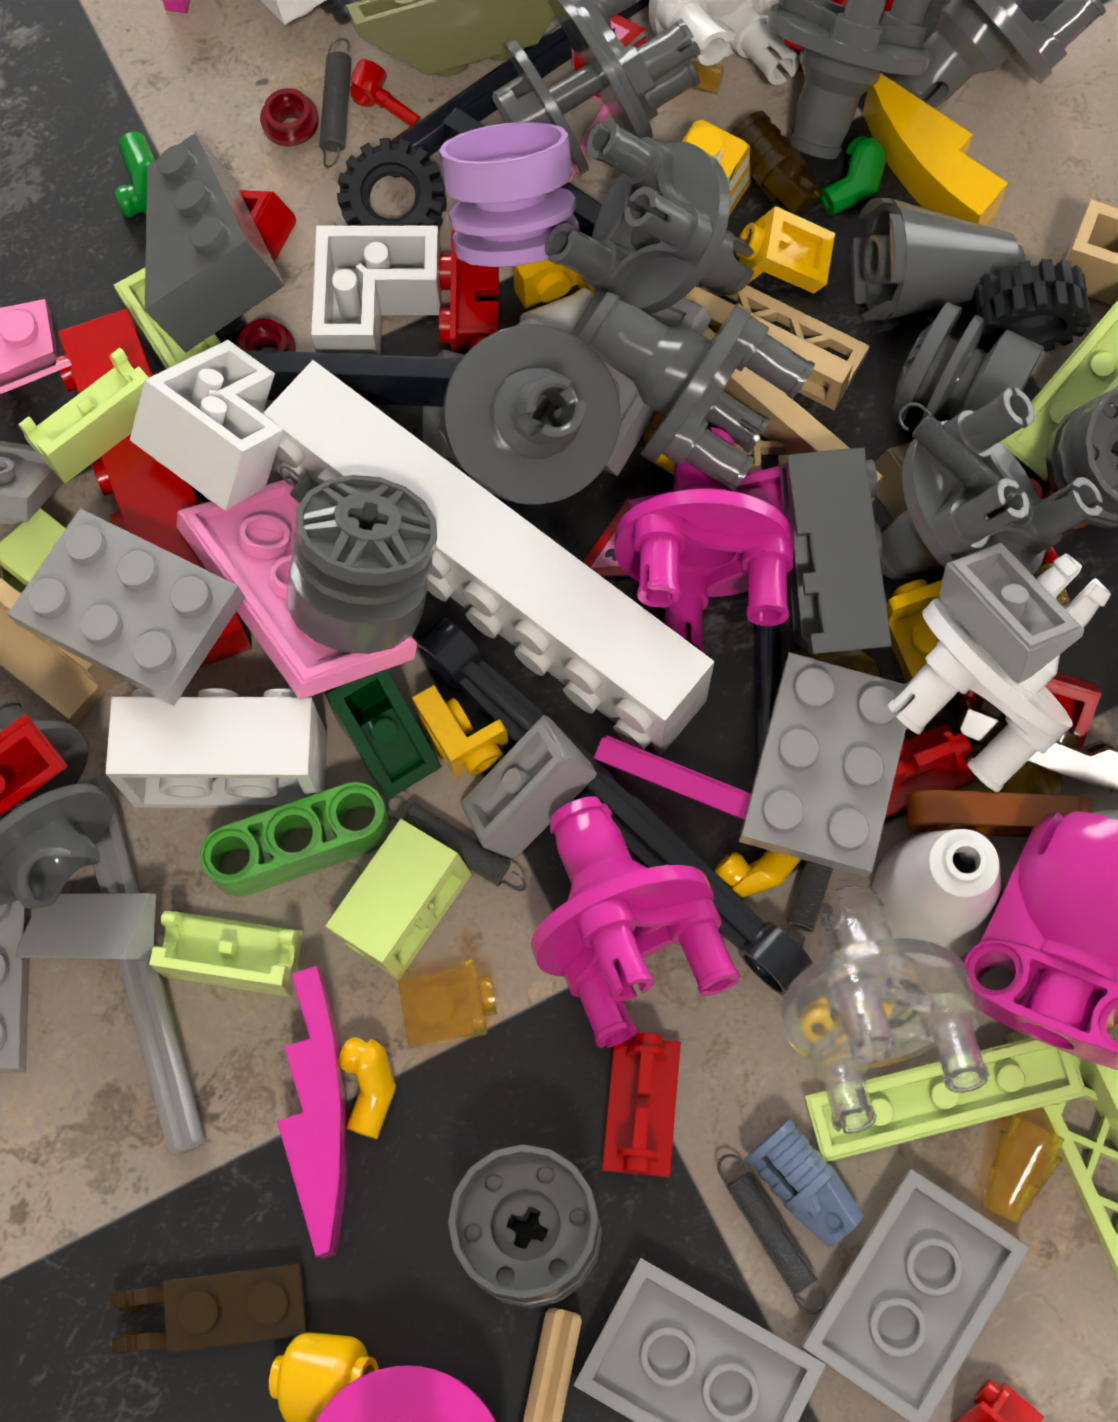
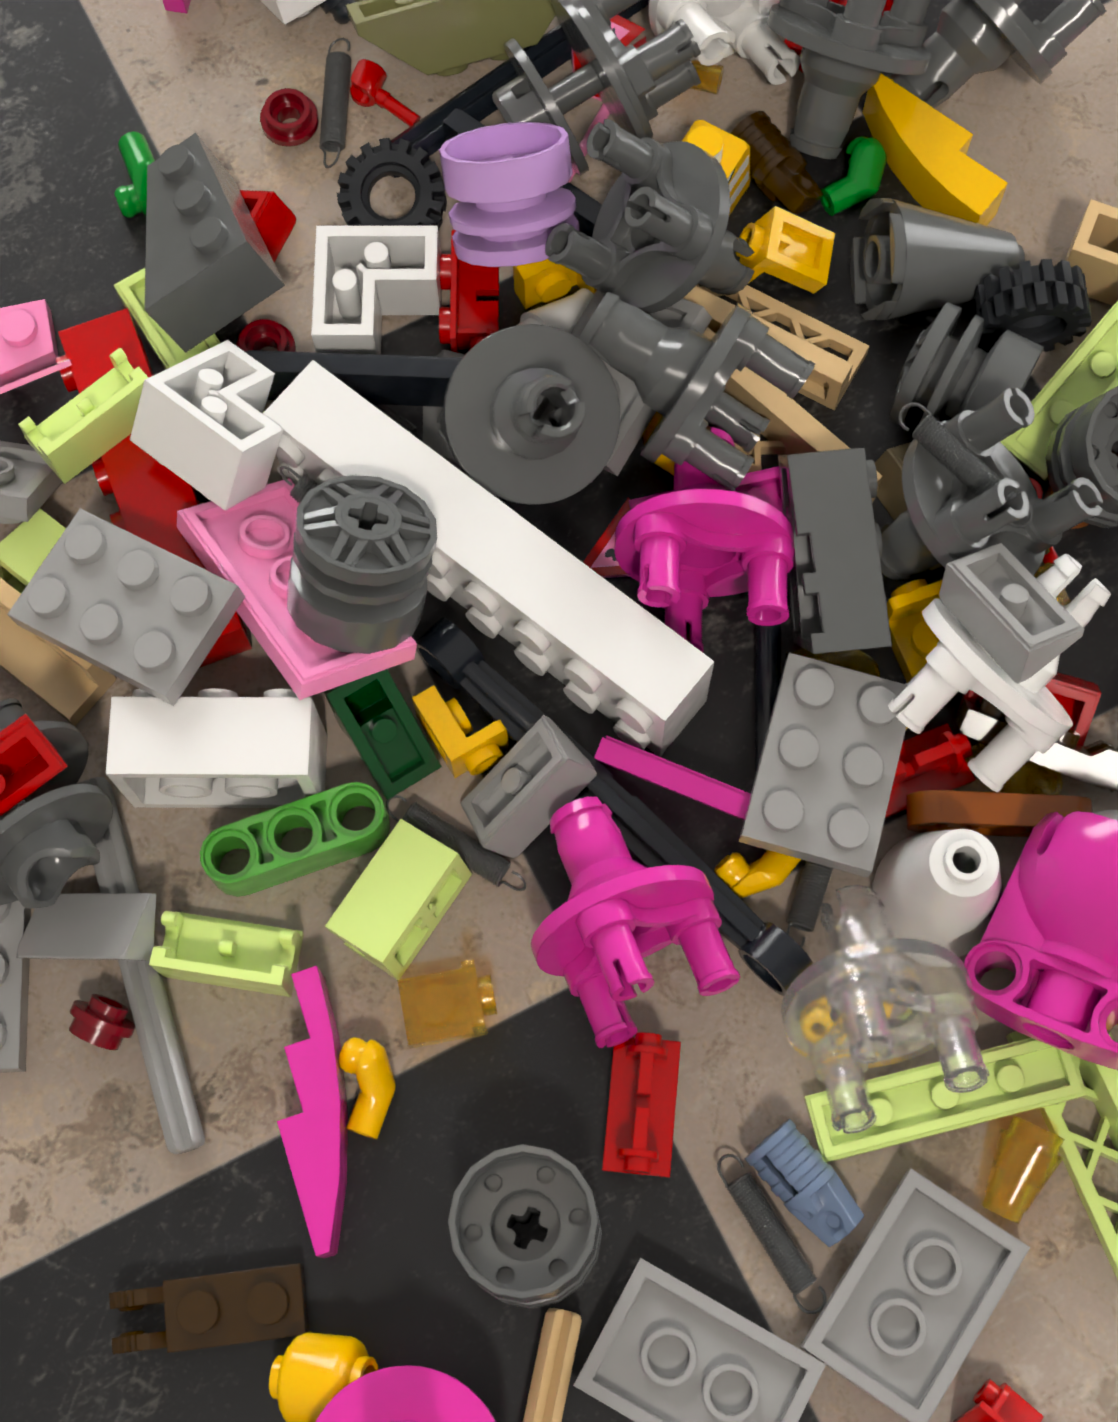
none -> dark red plate [69,994,136,1050]

